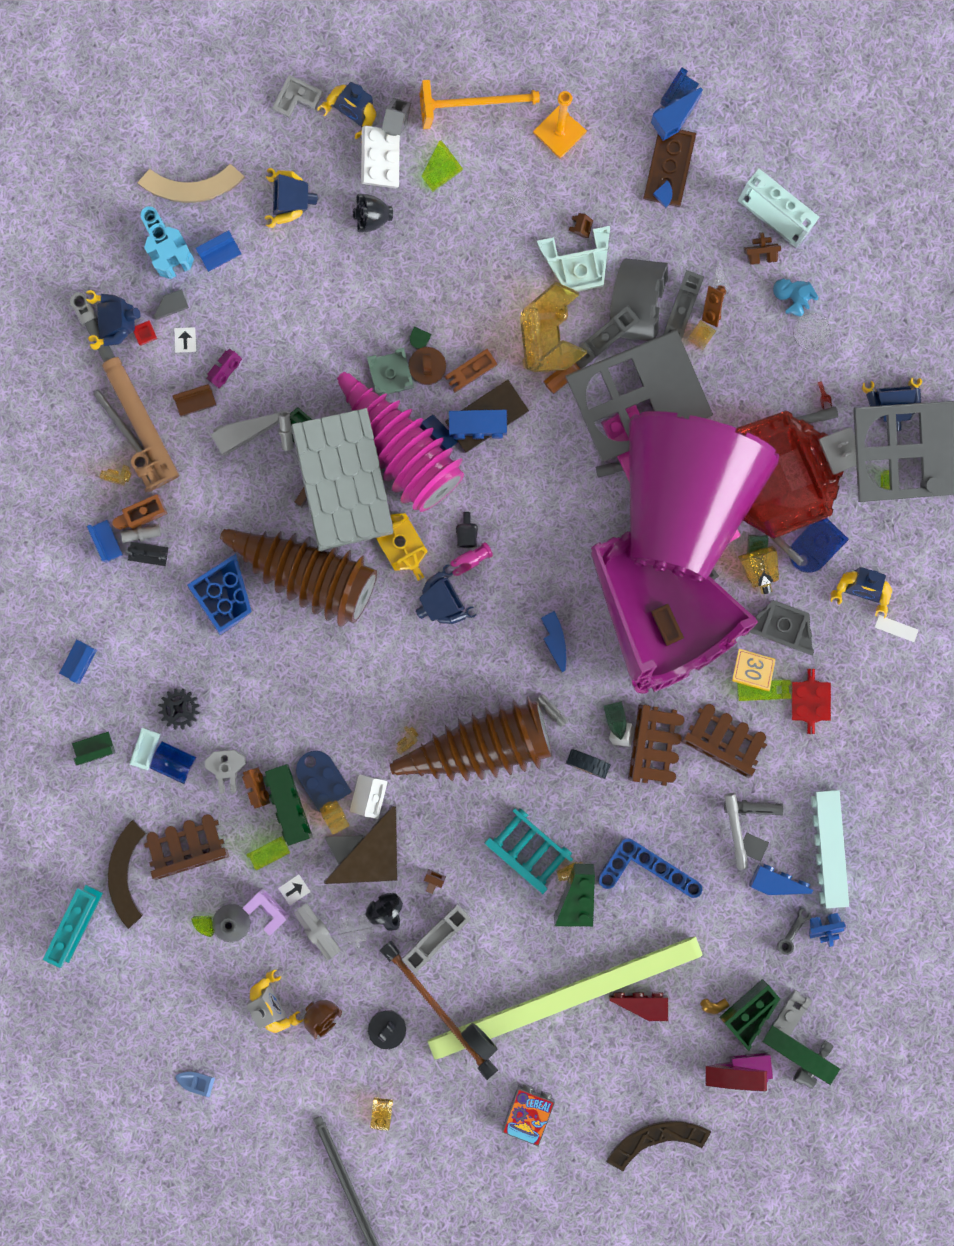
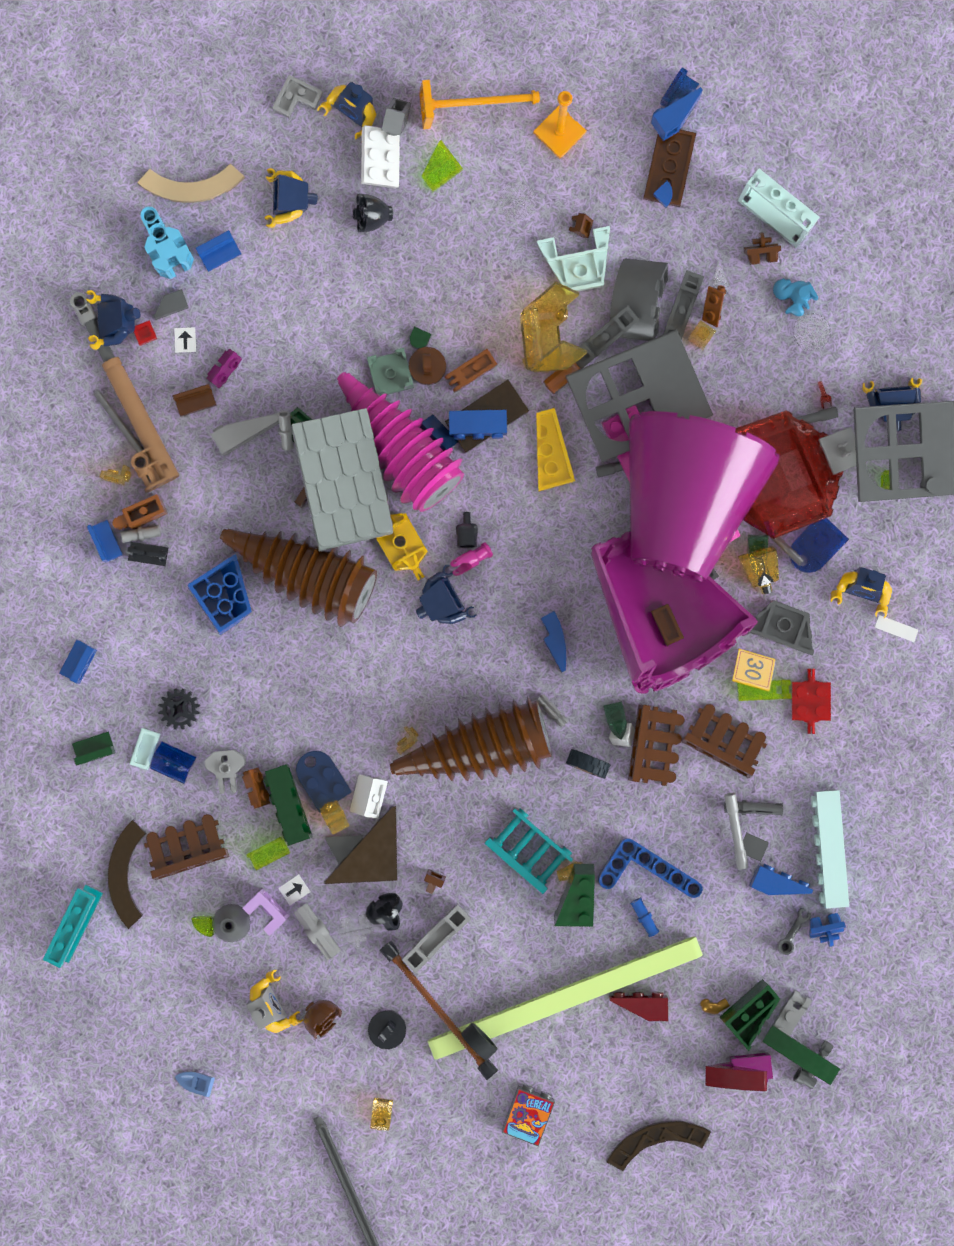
none -> yellow wing [536,408,575,492]
none -> blue pin [630,897,659,937]

